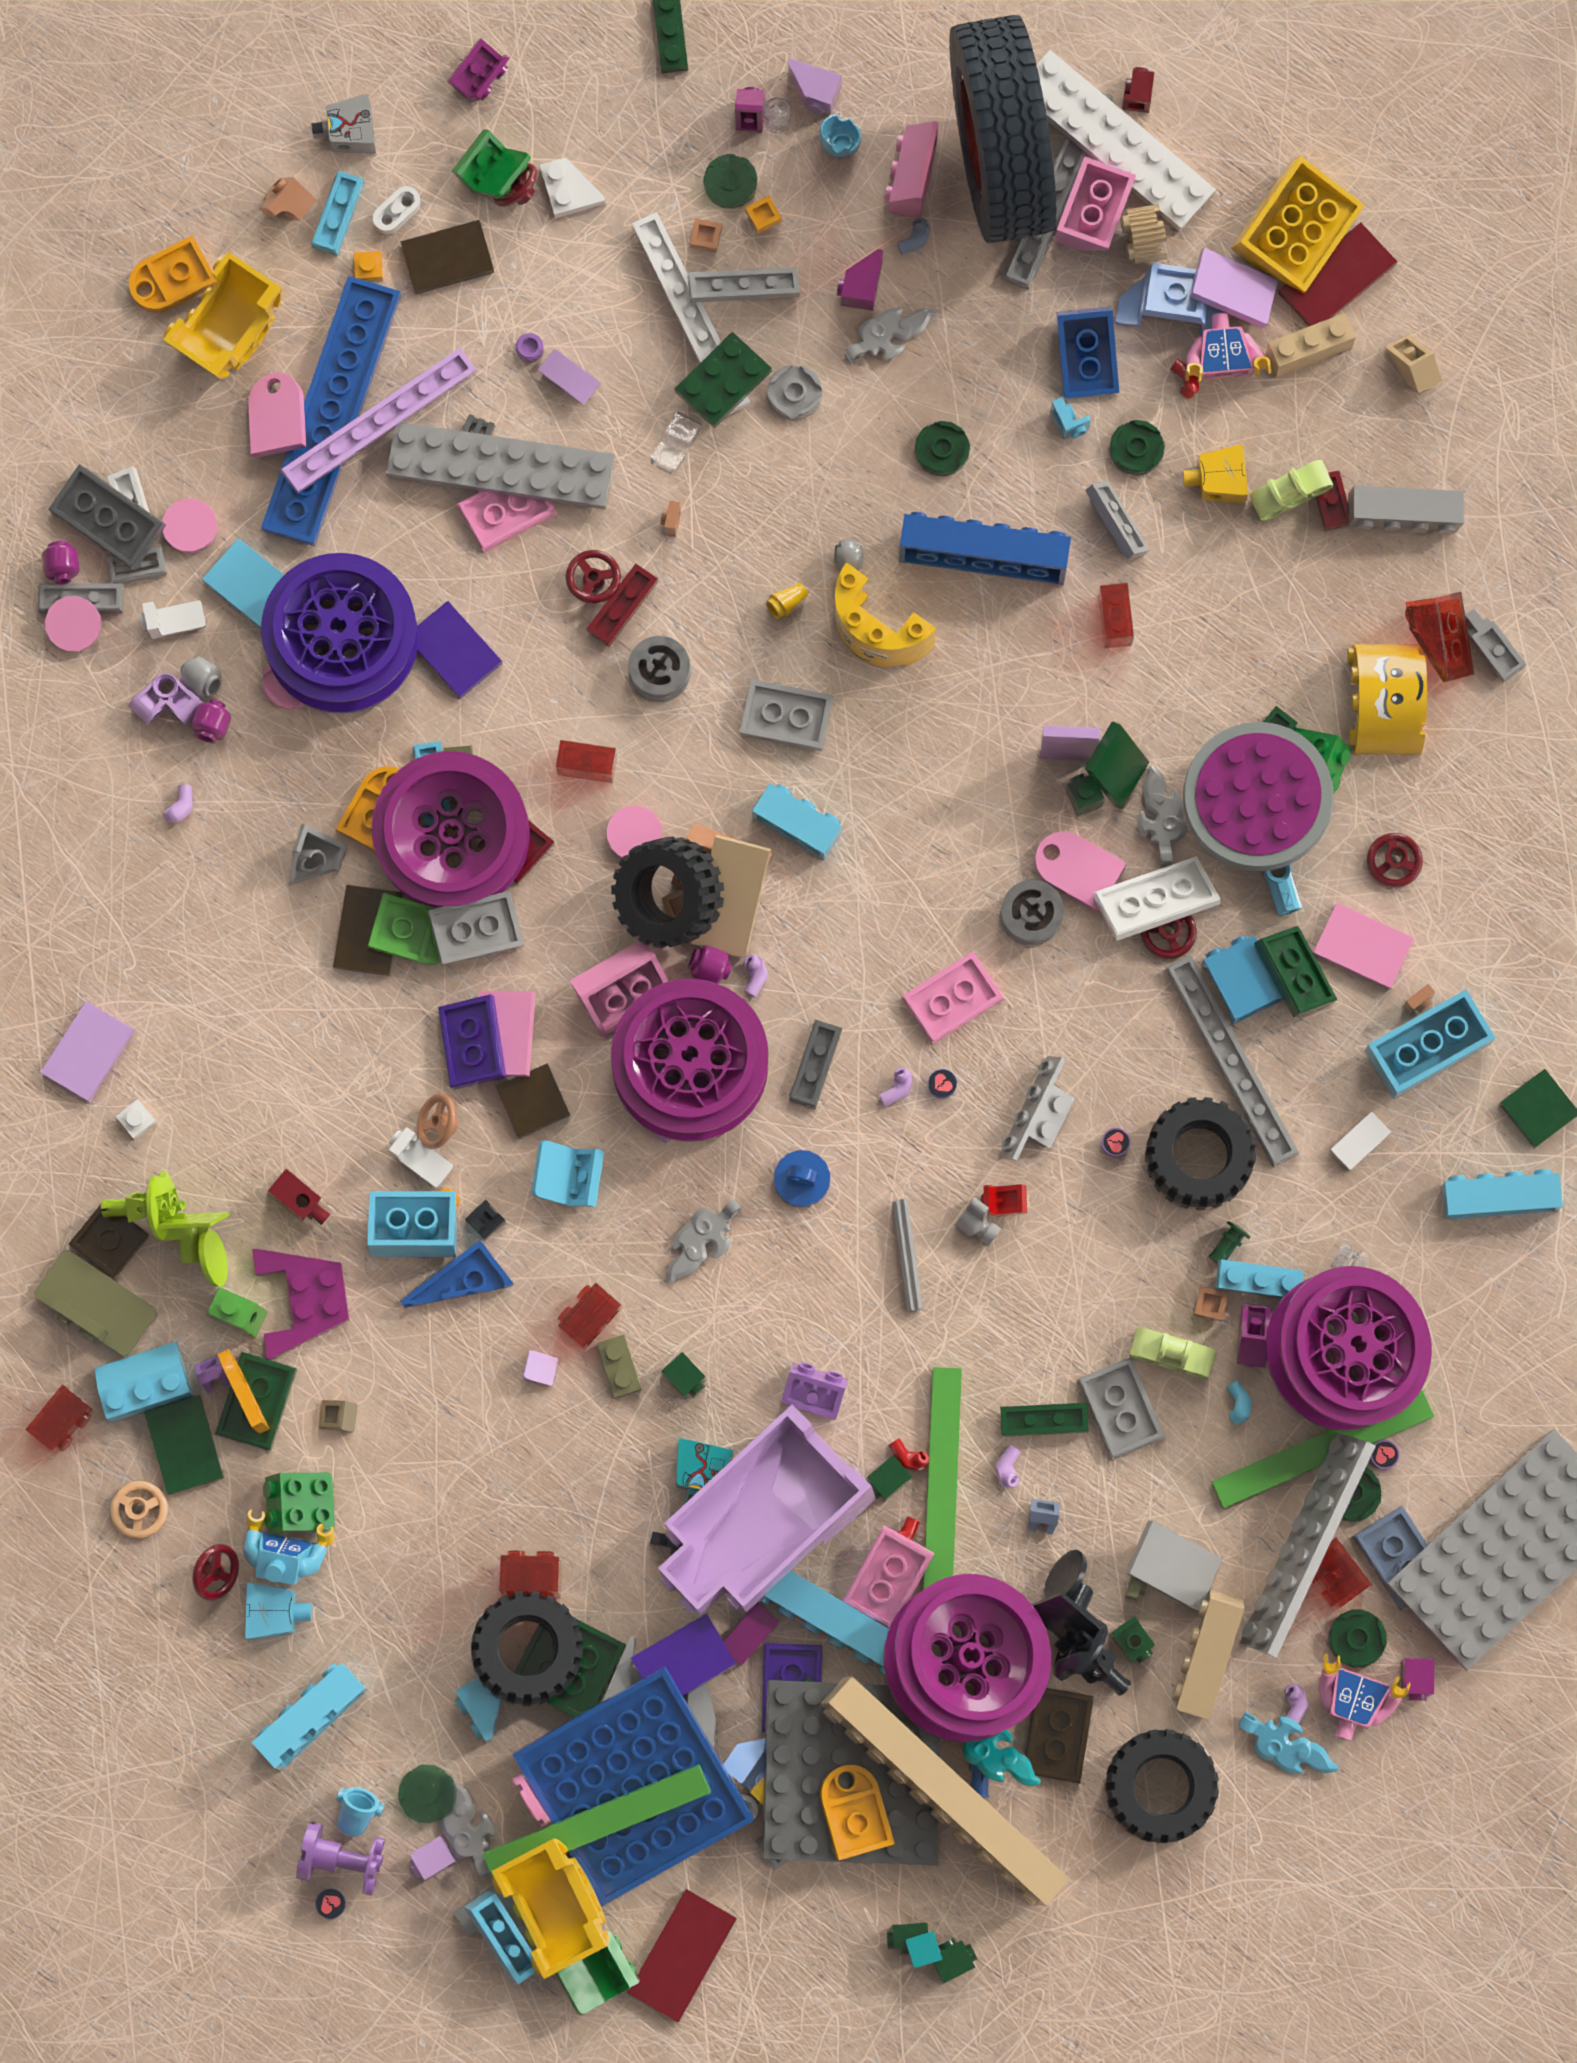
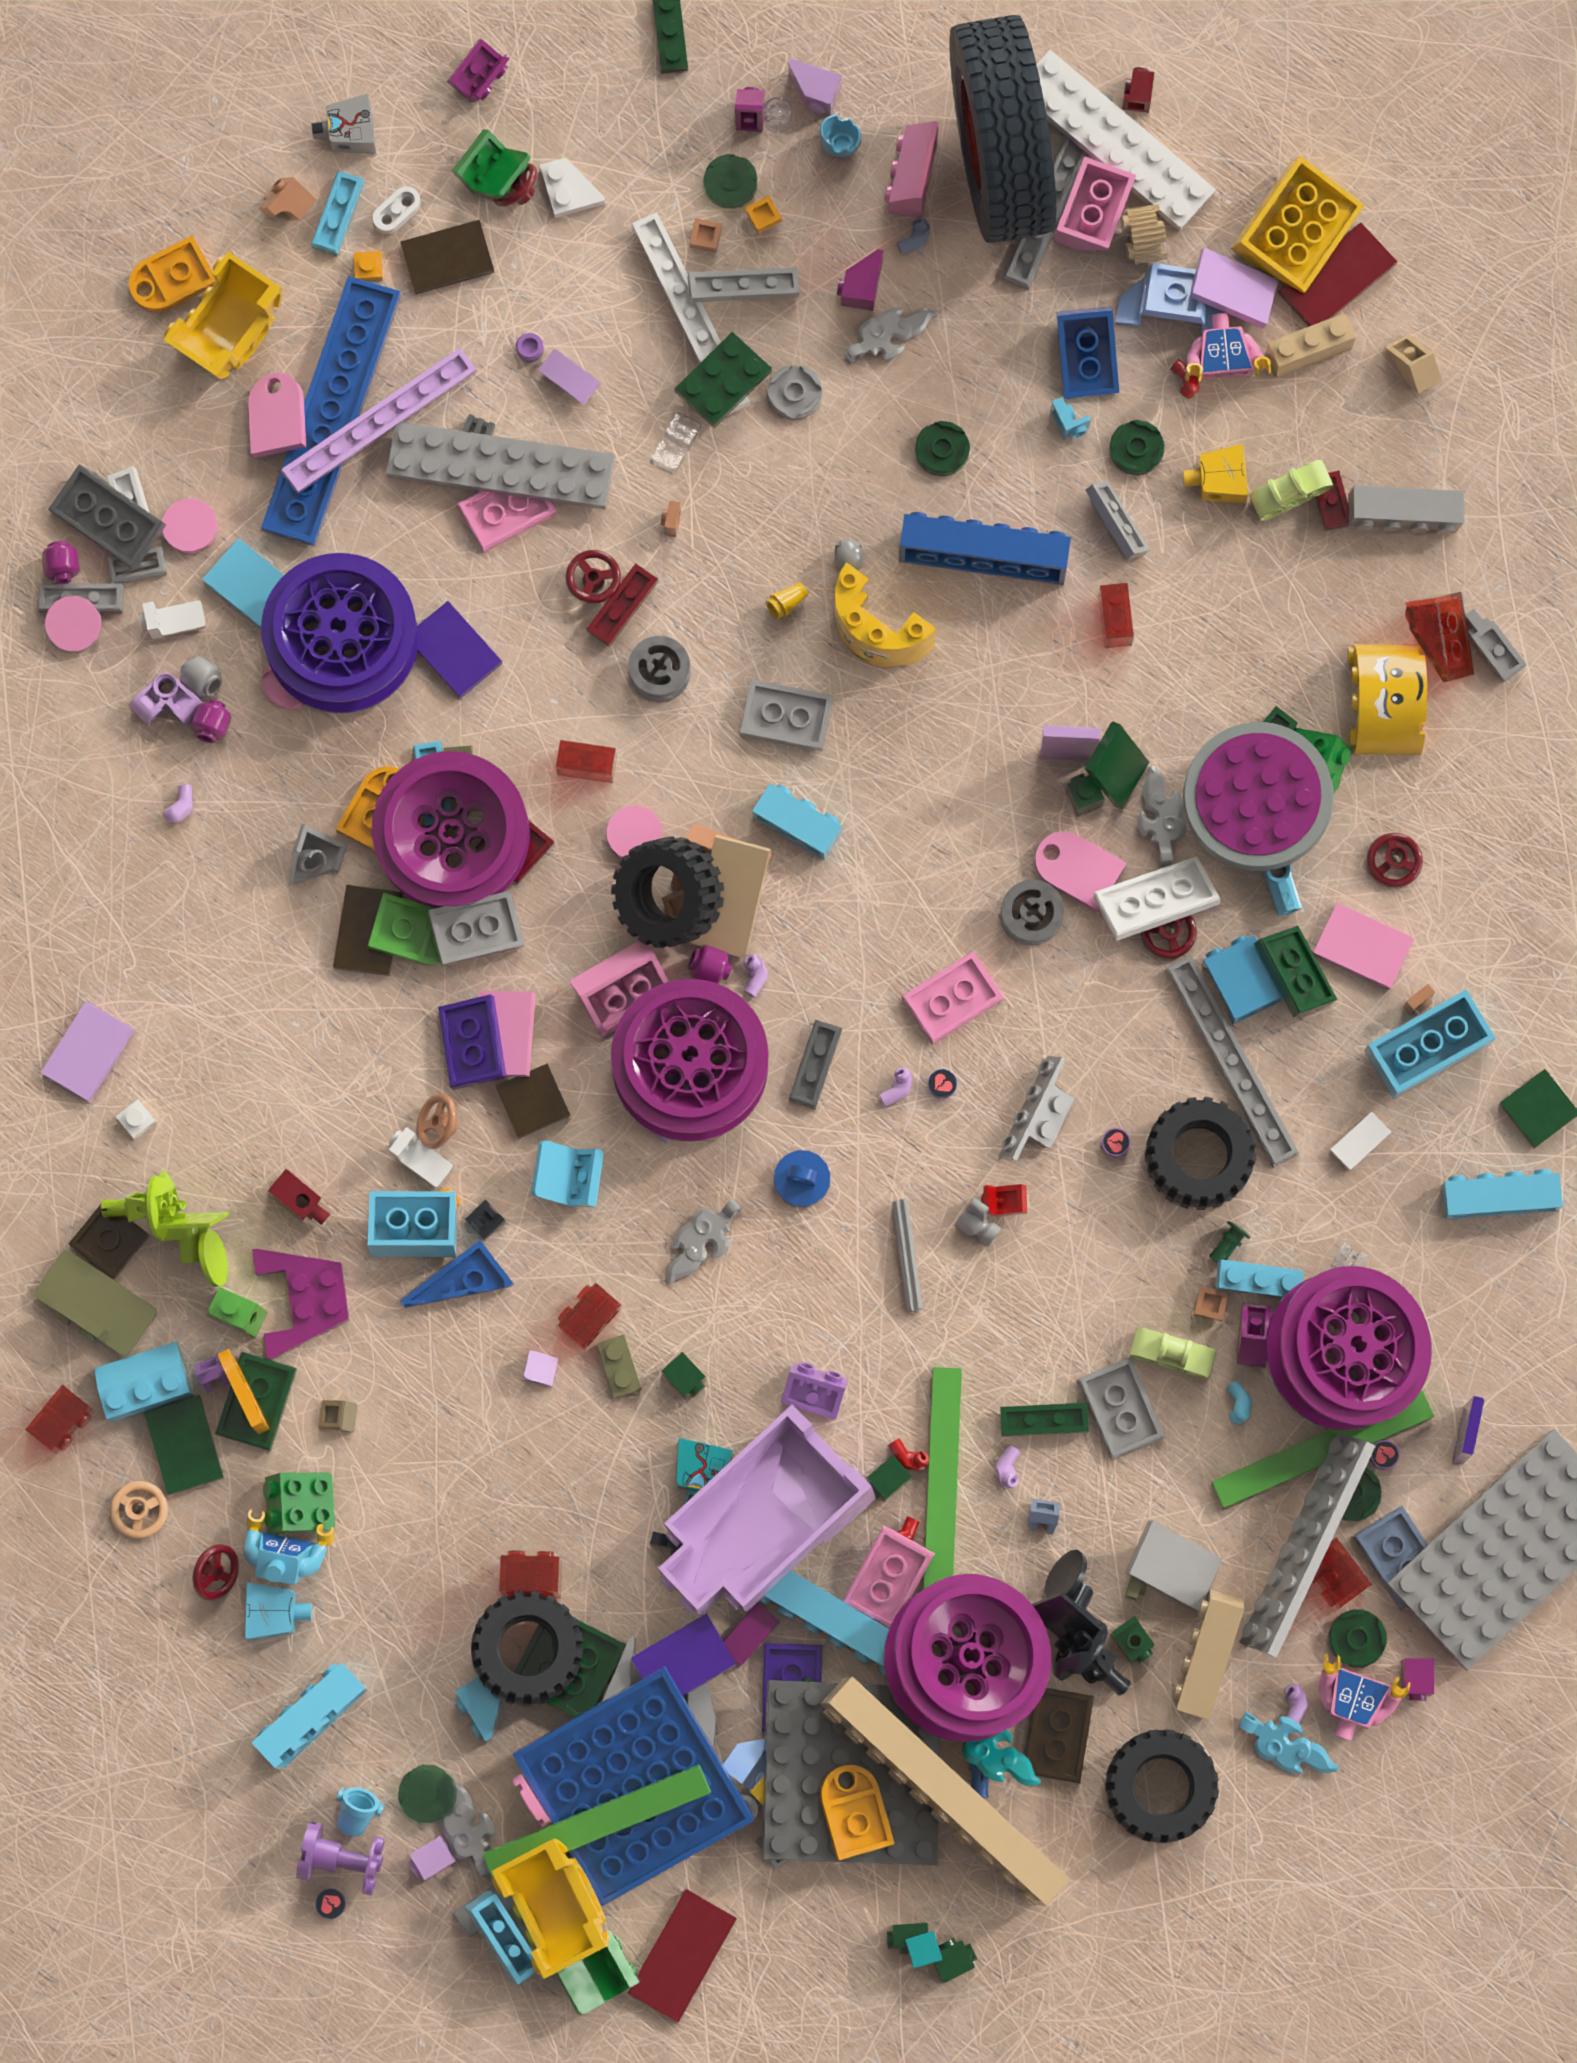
none -> dark purple tile [1452,1396,1485,1464]

